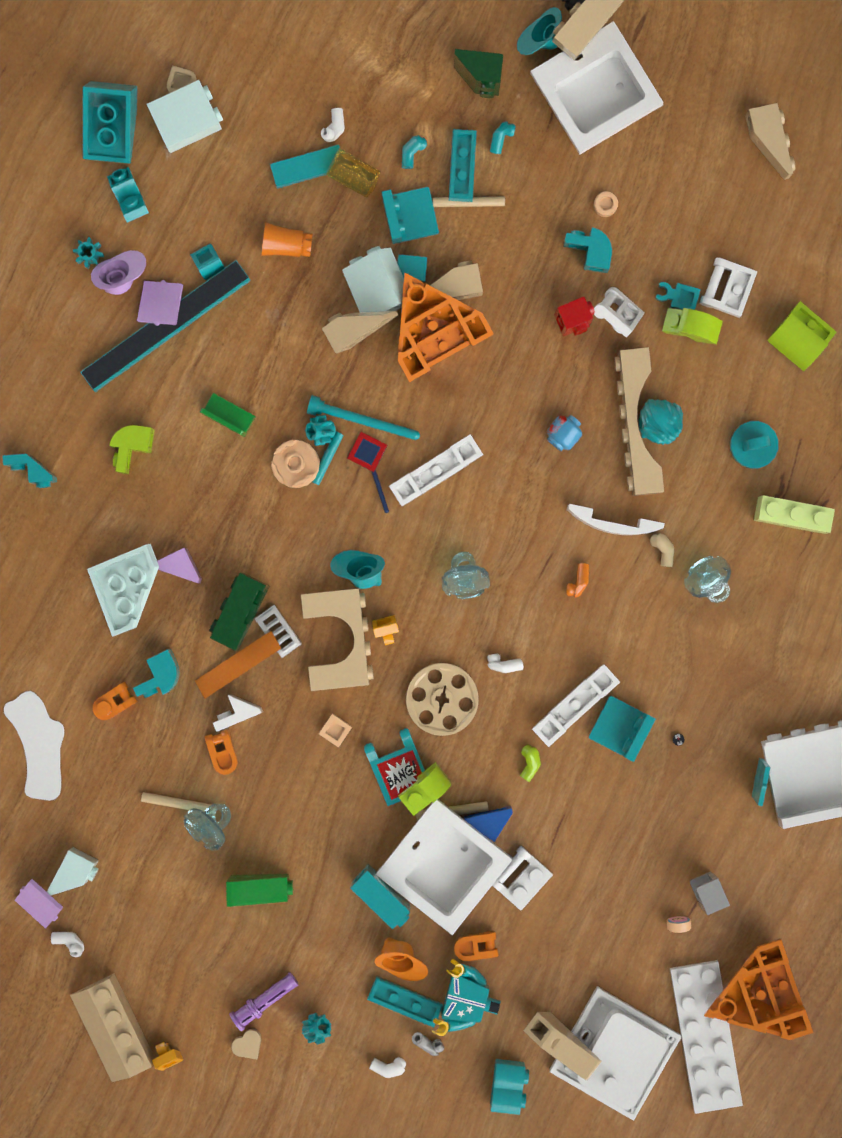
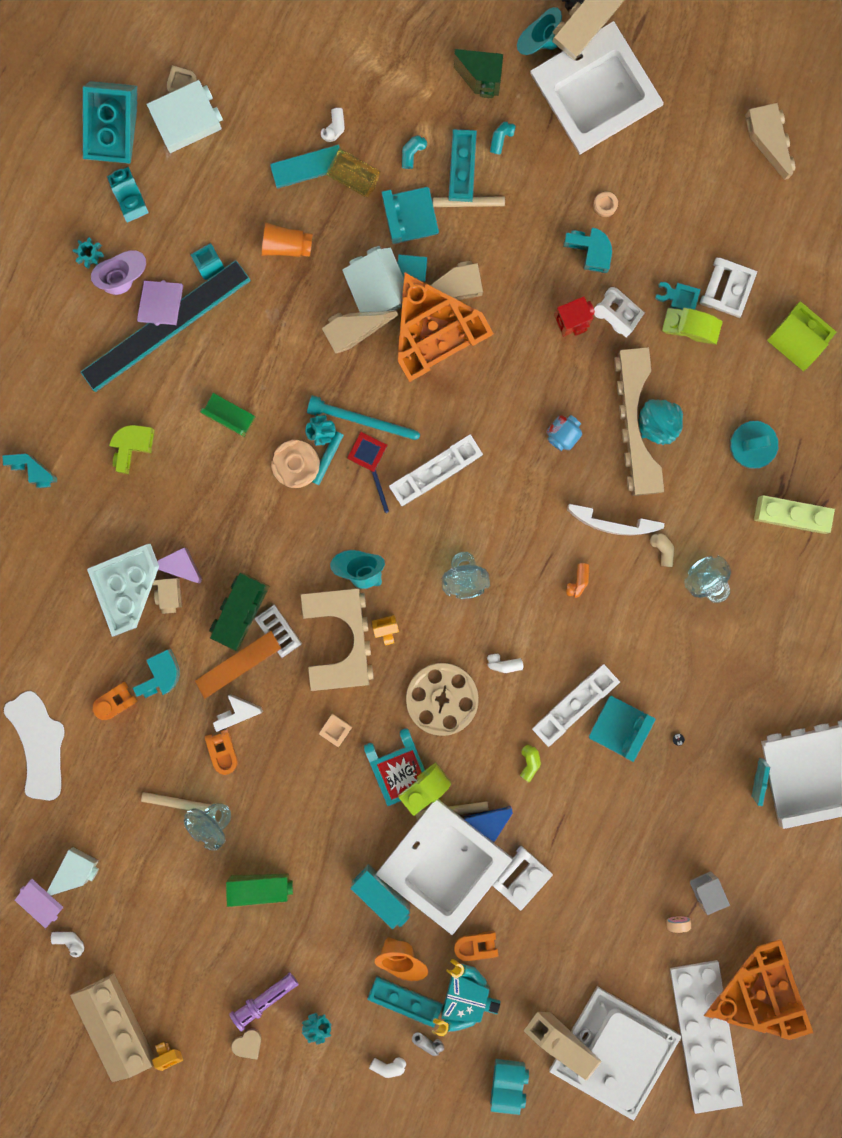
none -> tan brick [153,578,182,614]

